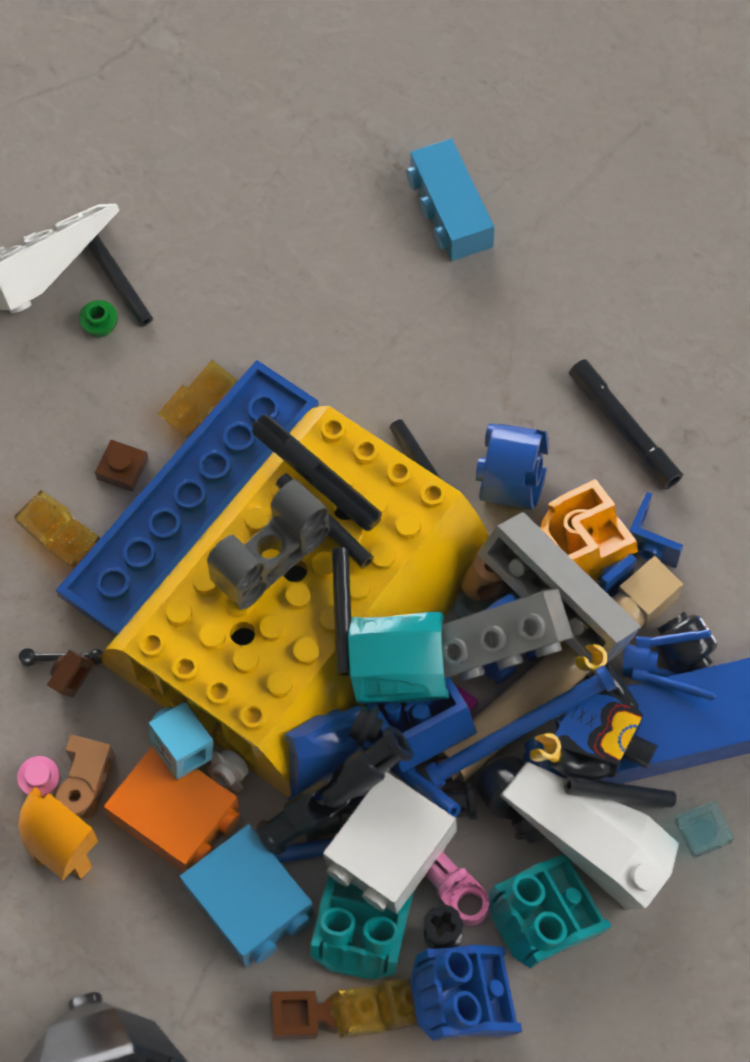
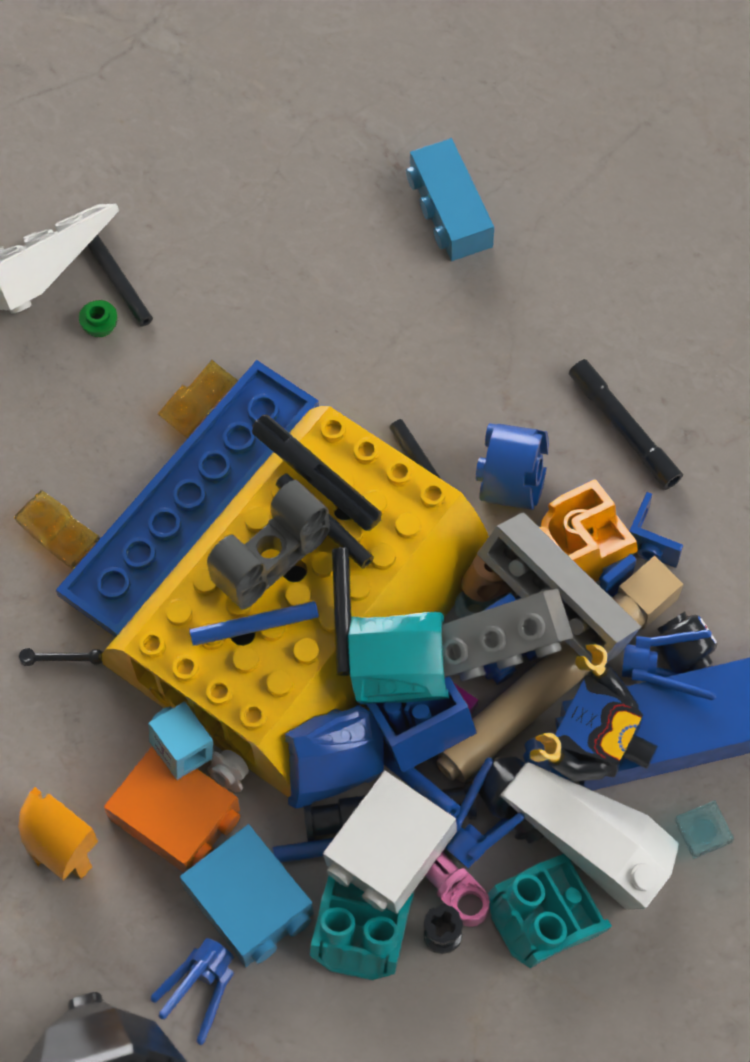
bright pink plate [17,756,60,797] -> none
reddish brown plate [47,650,95,698] -> none
medium nougat leg [56,734,115,822] -> none
reddish brown plate [95,440,148,492] -> none
black piece [256,726,414,855] -> none
reddish brown plate [269,991,348,1040] -> none
clear yellow slope [330,979,417,1038] -> none
black plate [348,705,384,747] -> none
blue slope [409,945,522,1041] -> none
blue bar [425,665,617,788] -> none
black piece [564,777,677,808] -> none
none -> blue plant [150,938,234,1045]
none -> blue piece [189,601,319,646]
none -> blue plant [445,757,525,869]

